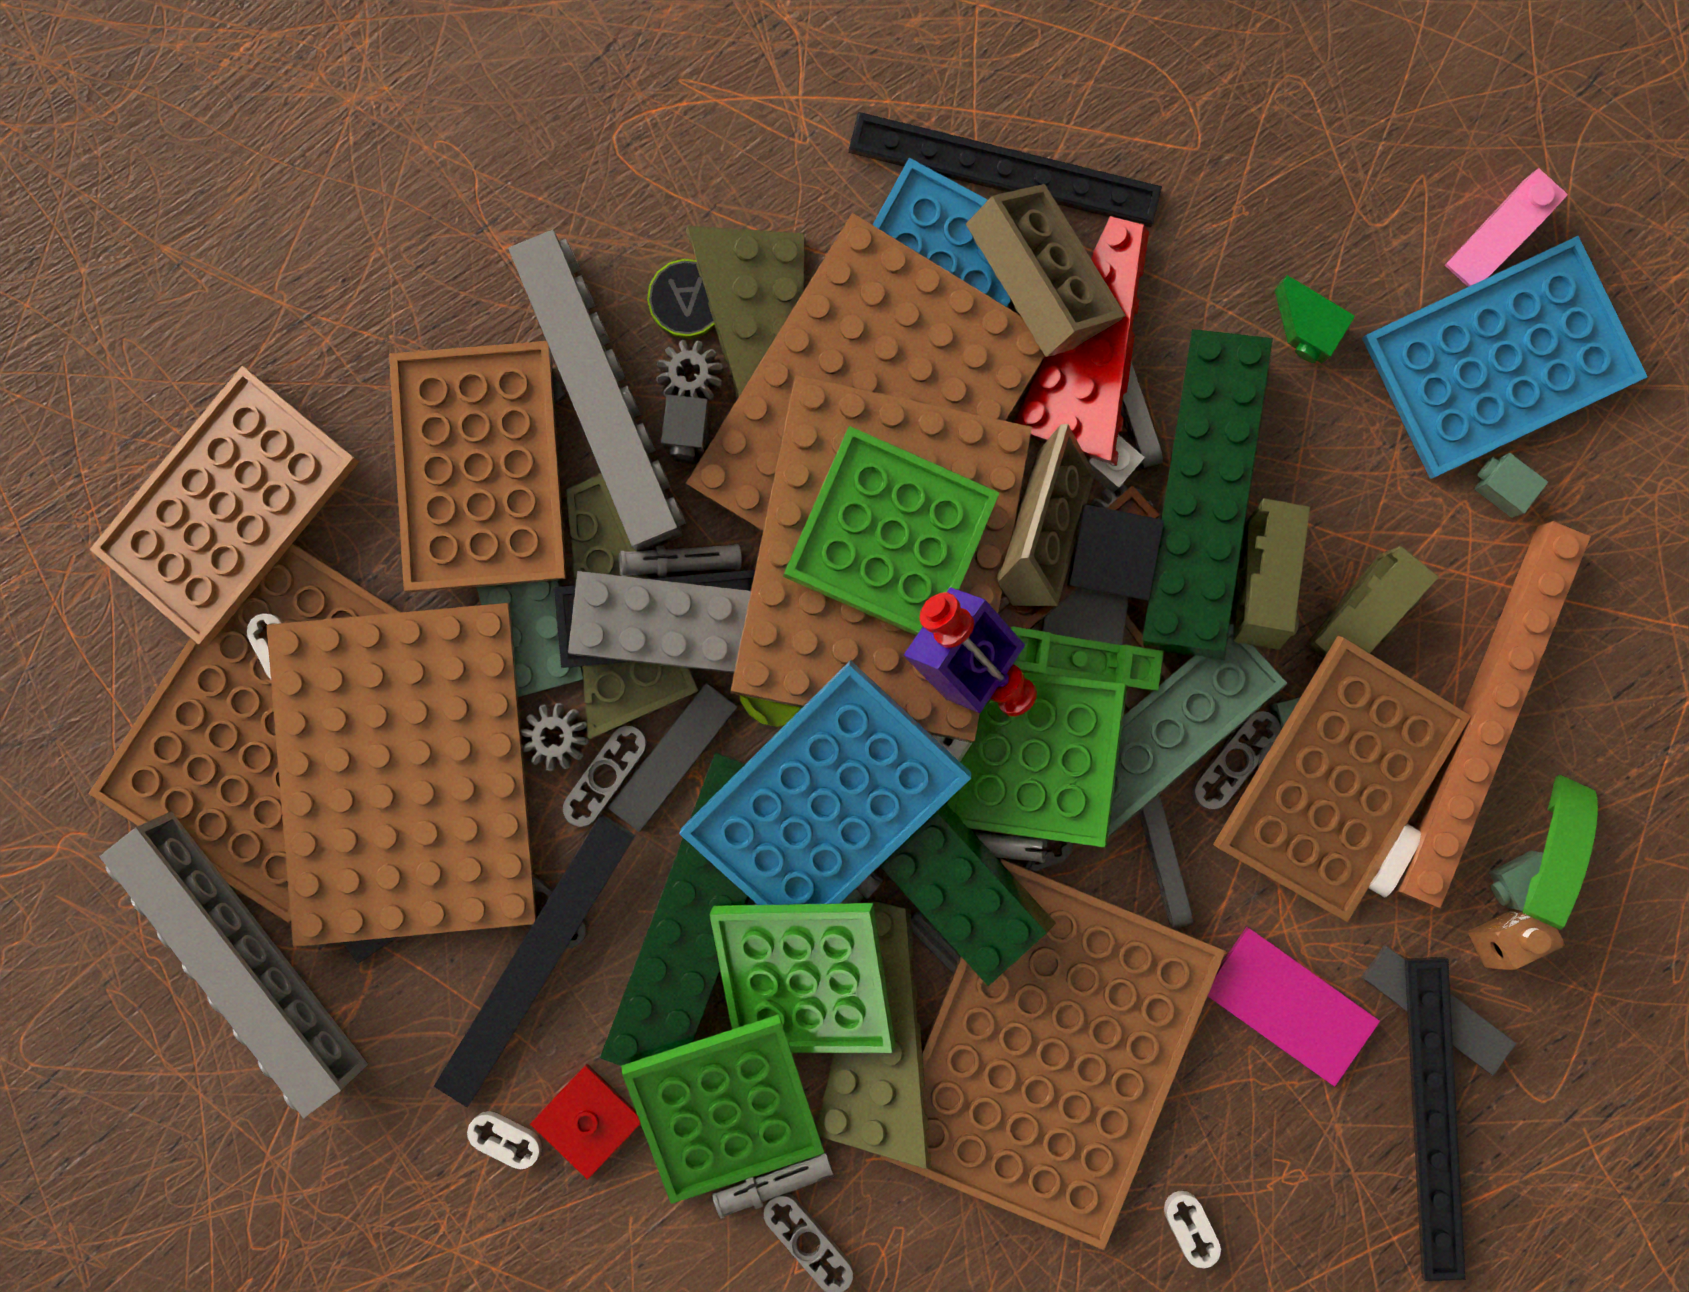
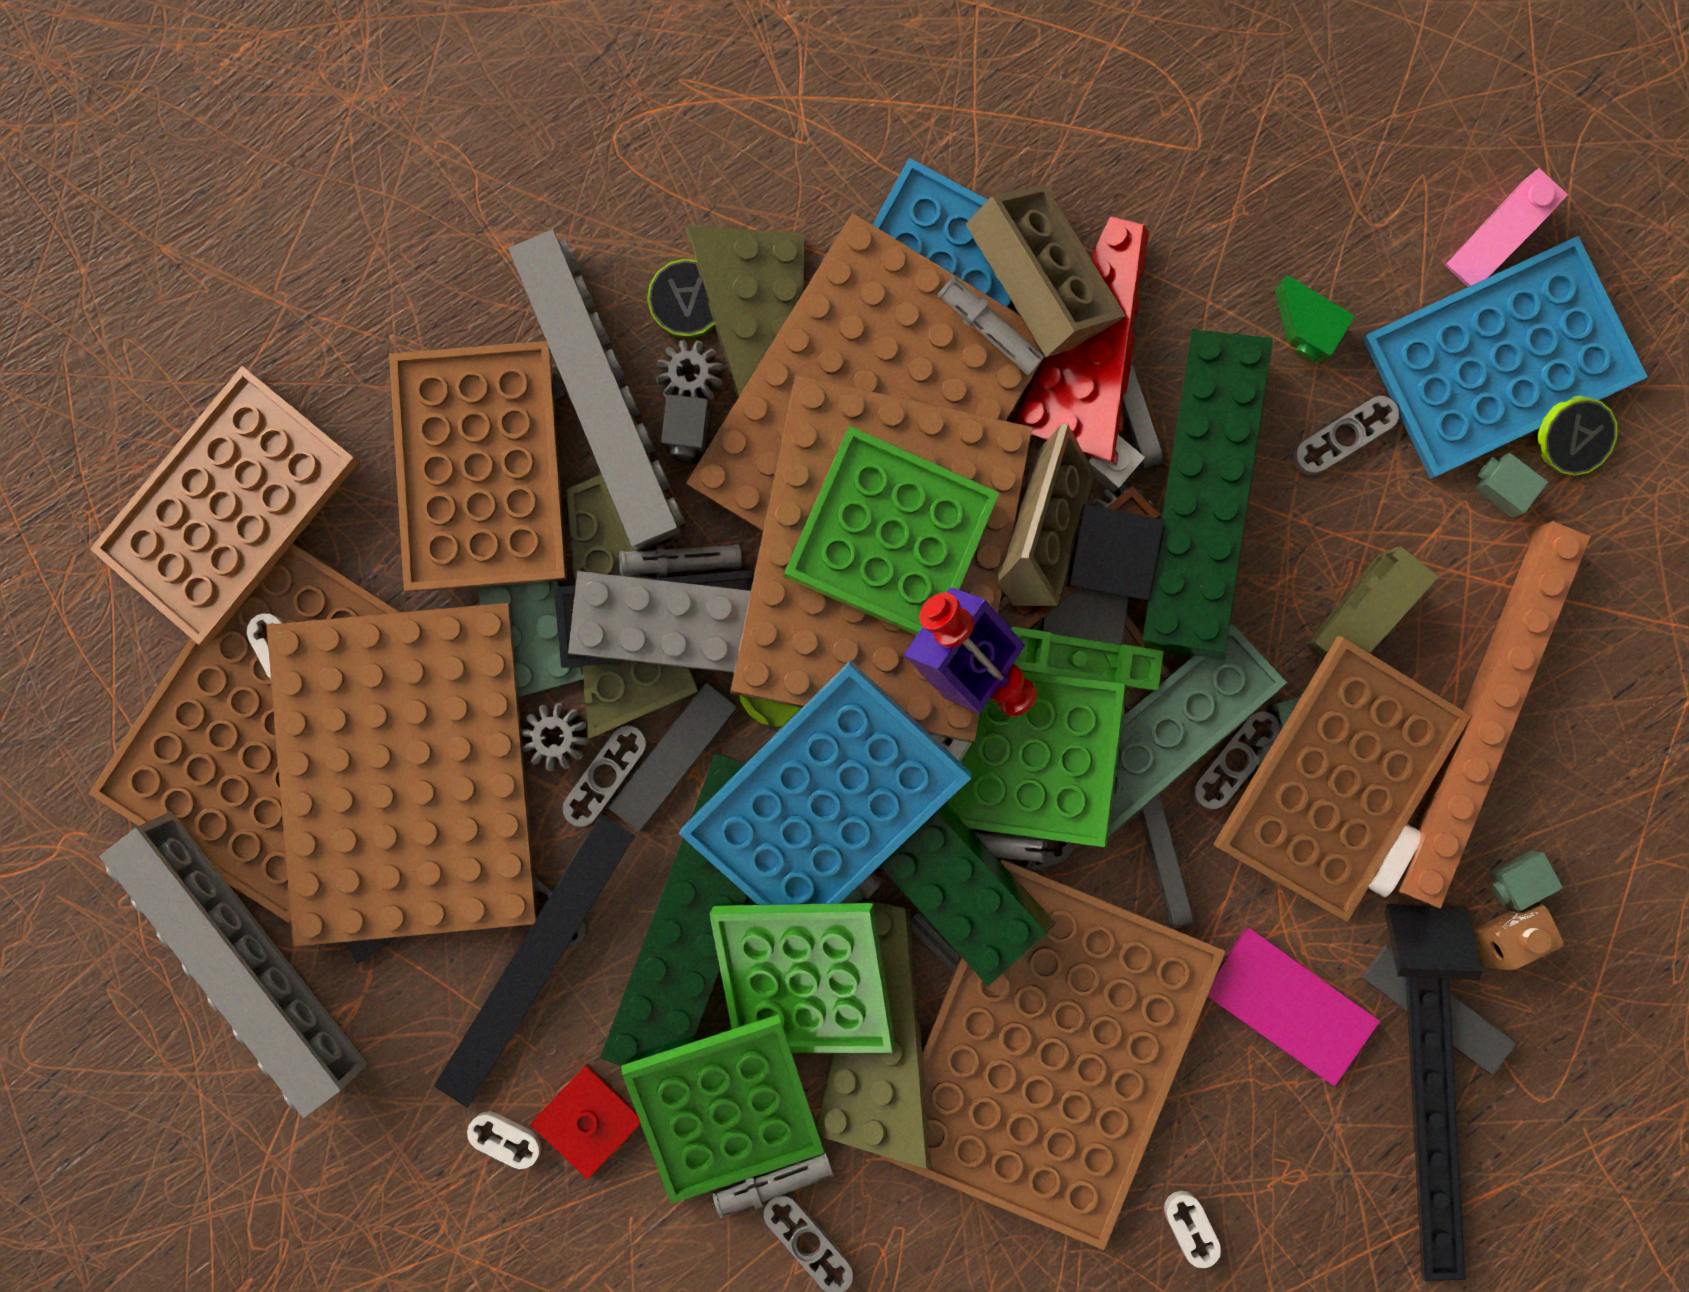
black tile [849,112,1162,227] -> none
olive wedge [1233,498,1310,650] -> none
bright green slope [1523,774,1598,930] -> none
none -> light grey pin [937,276,1045,376]
none -> light grey beam [1293,396,1399,475]
none -> black tile [1385,904,1483,980]
none -> black tile [1538,395,1617,476]

